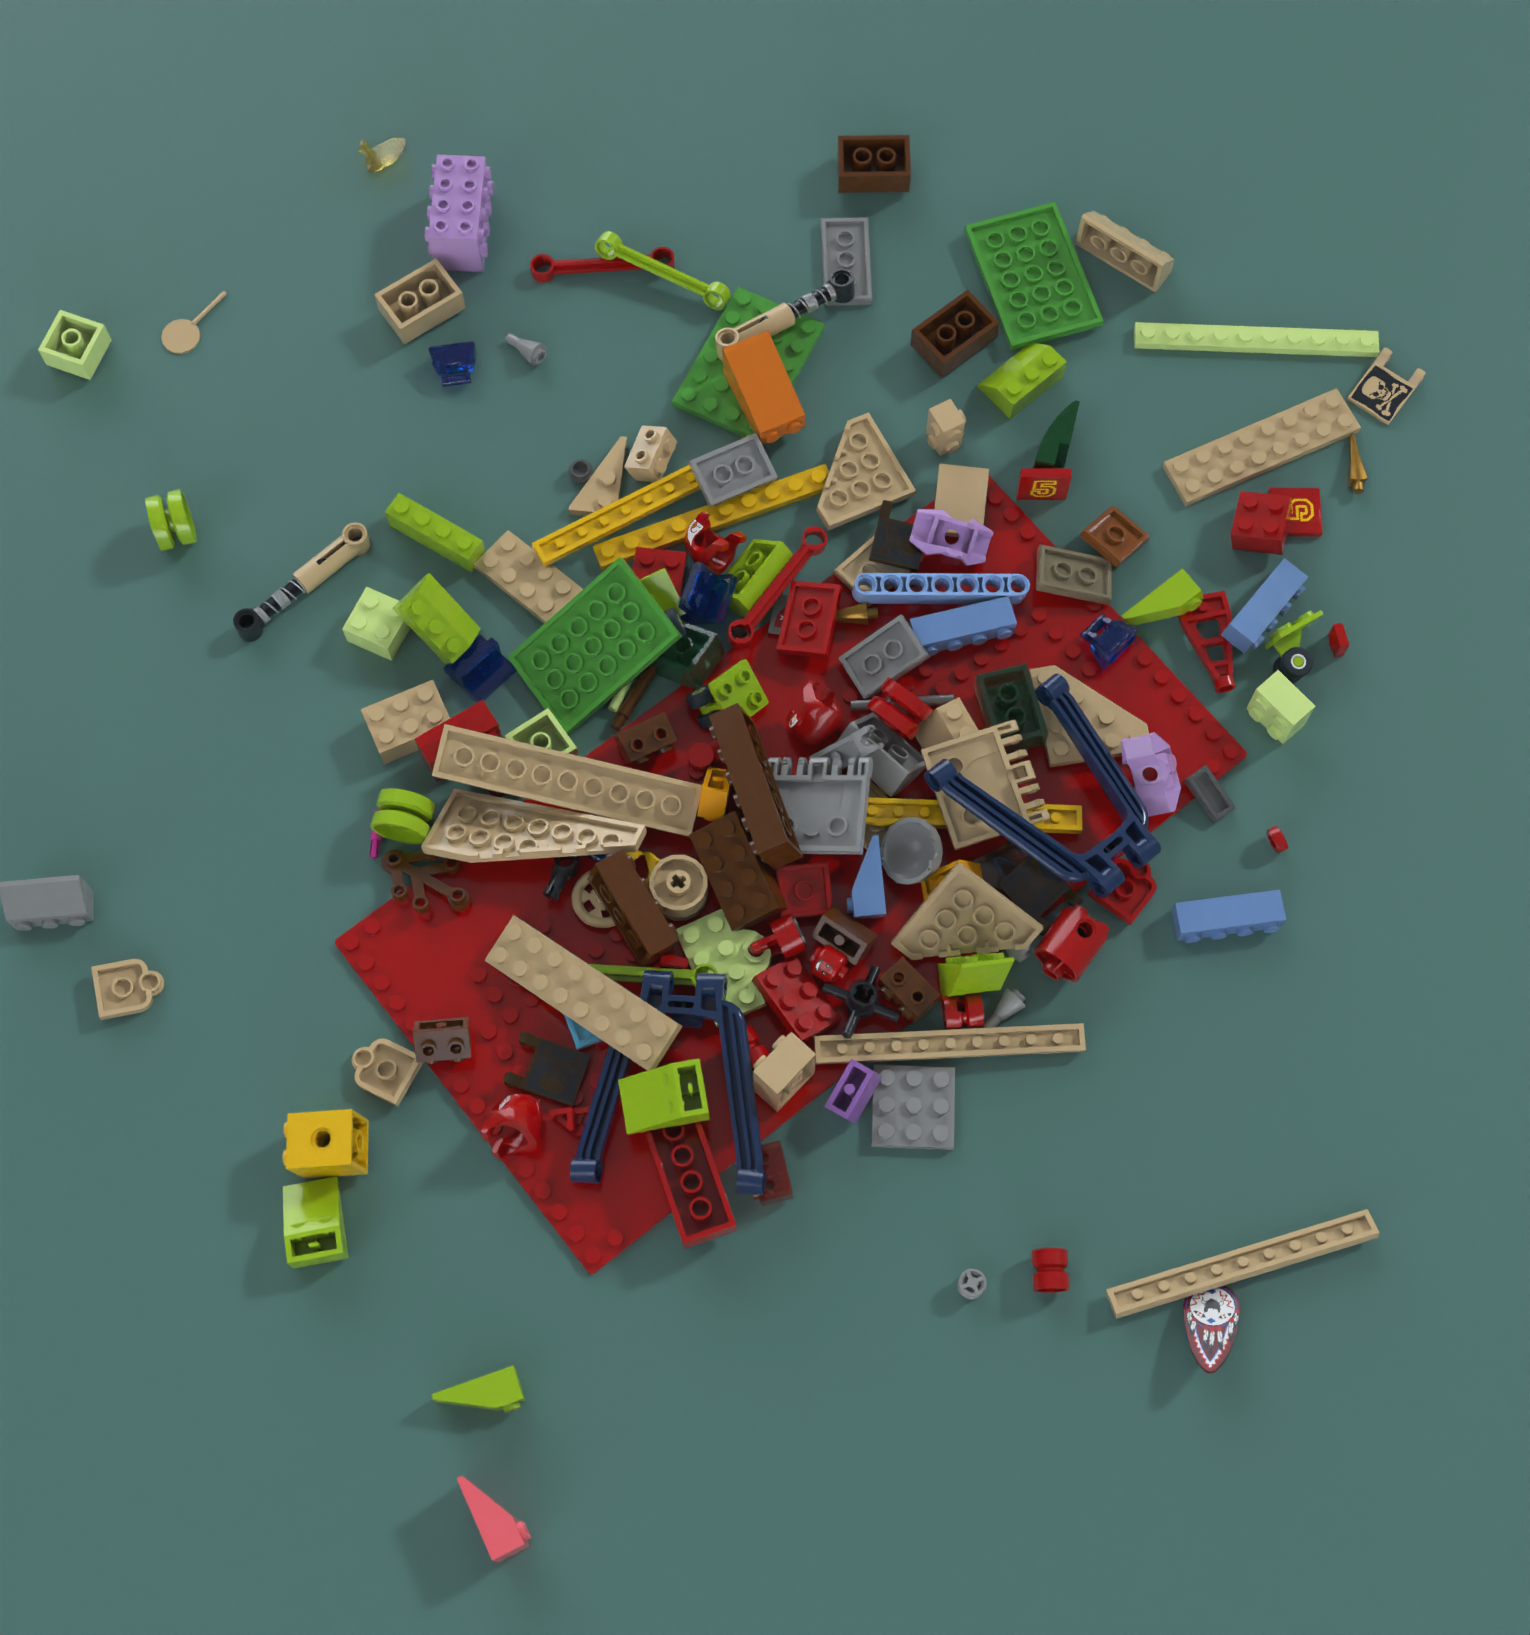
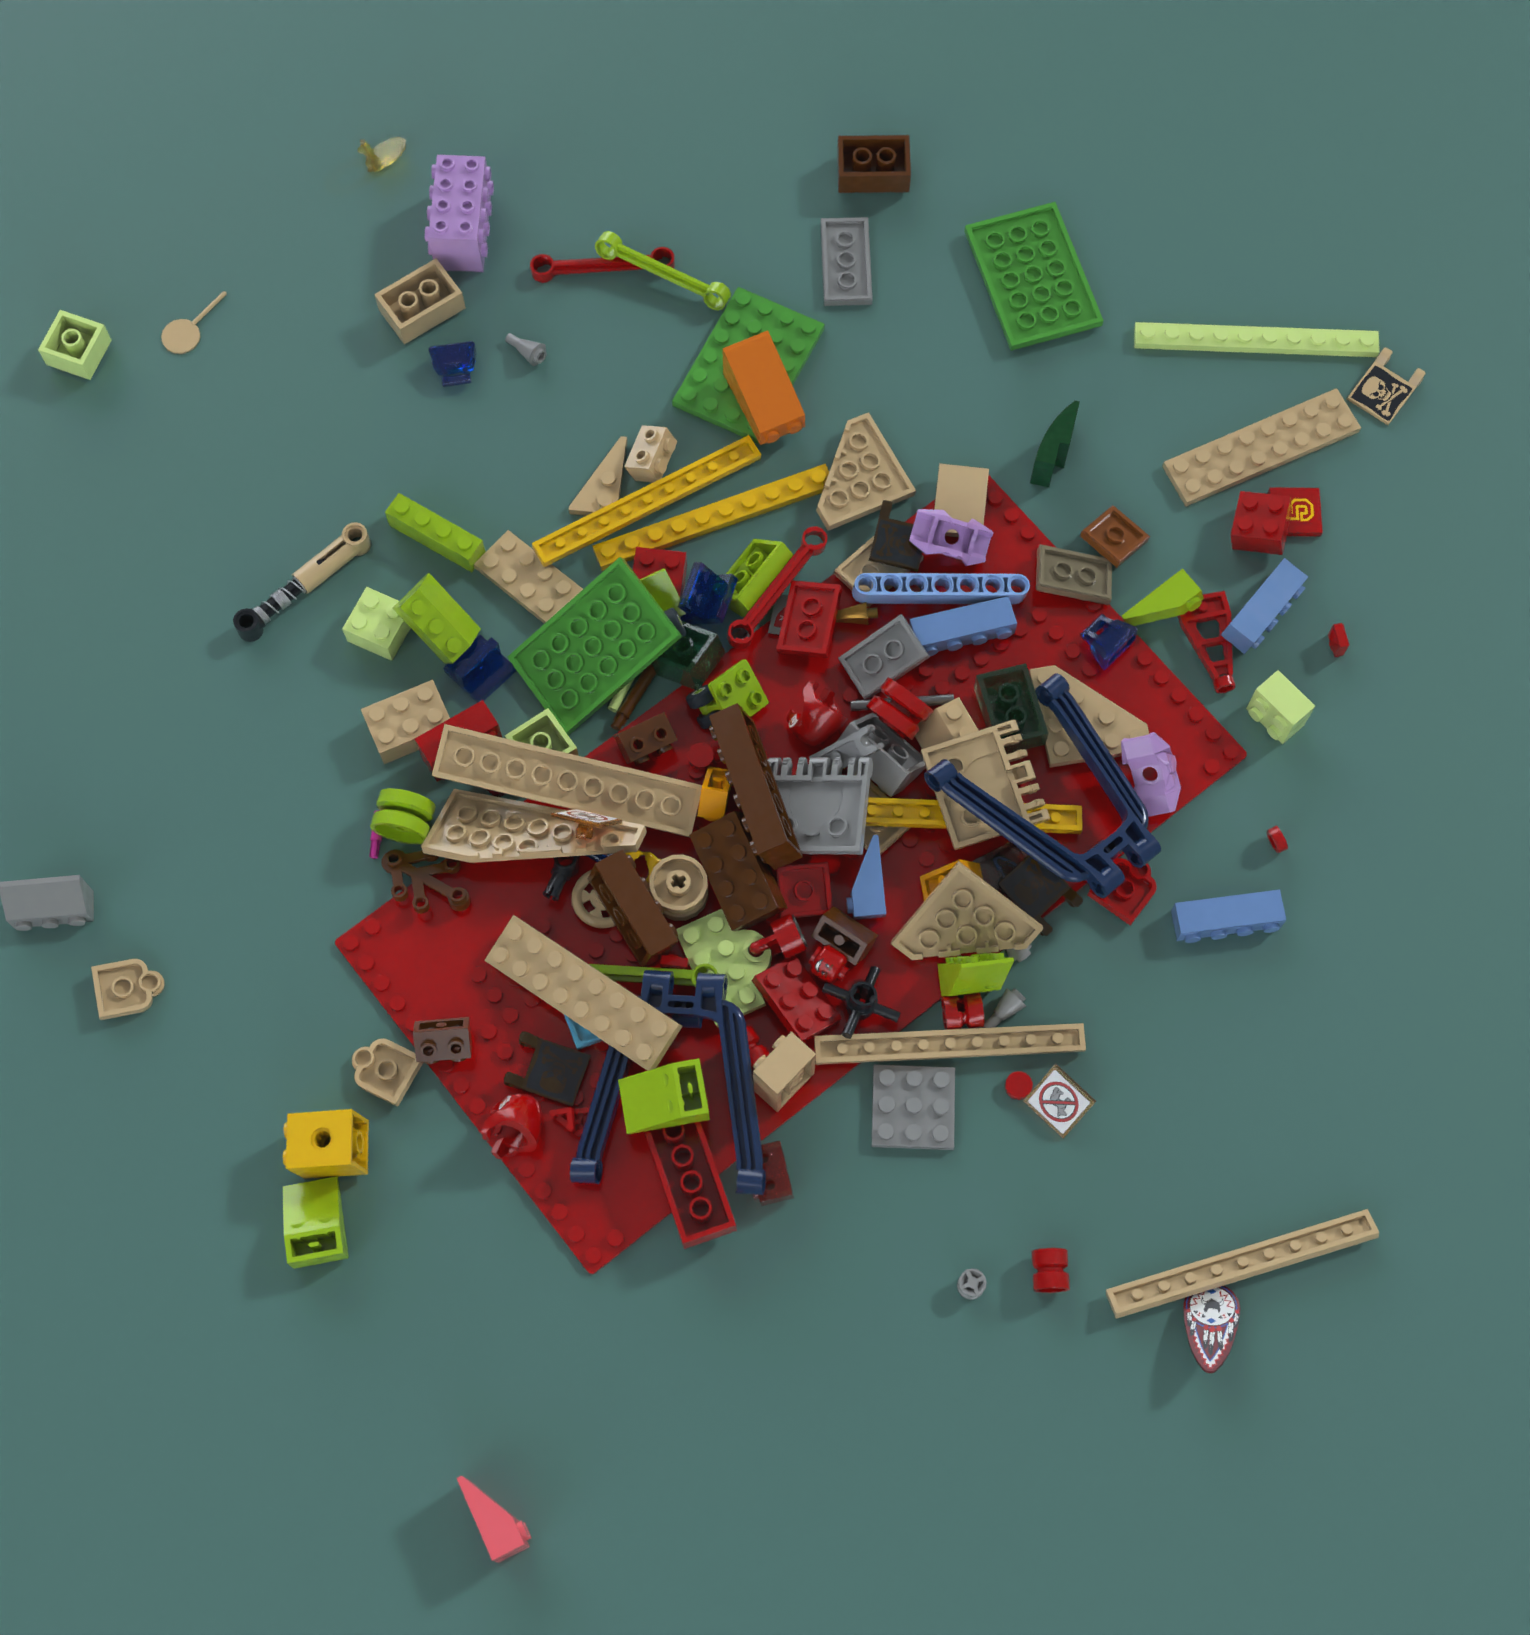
lime wheel [145,489,197,551] -> none
lime slope [431,1366,526,1413] -> none
dark grey plate [568,459,593,484] -> none
red piece [684,512,746,576] -> none
light grey plate [688,433,778,508] -> none
piece [715,268,855,361] -> none
medium lavender brick [824,1059,882,1124] -> none
reddish brown brick [878,957,940,1023] -> none
light grey cylinder [880,817,943,885] -> none
reddish brown brick [910,289,1000,378] -> none
tan brick [926,399,966,456] -> none
lime slope [977,343,1067,419] -> none
red tile [1016,468,1072,500] -> none
red cylinder [1034,904,1110,982] -> none
tan slope [1075,211,1175,293] -> none
dark grey tile [1183,765,1236,823] -> none
plate [1264,610,1324,684] -> none
pearl gold piece [1347,433,1368,494] -> none
none -> clear orange piece [551,809,622,840]
none -> red tile [1005,1071,1033,1100]
none -> piece [1024,1064,1096,1139]

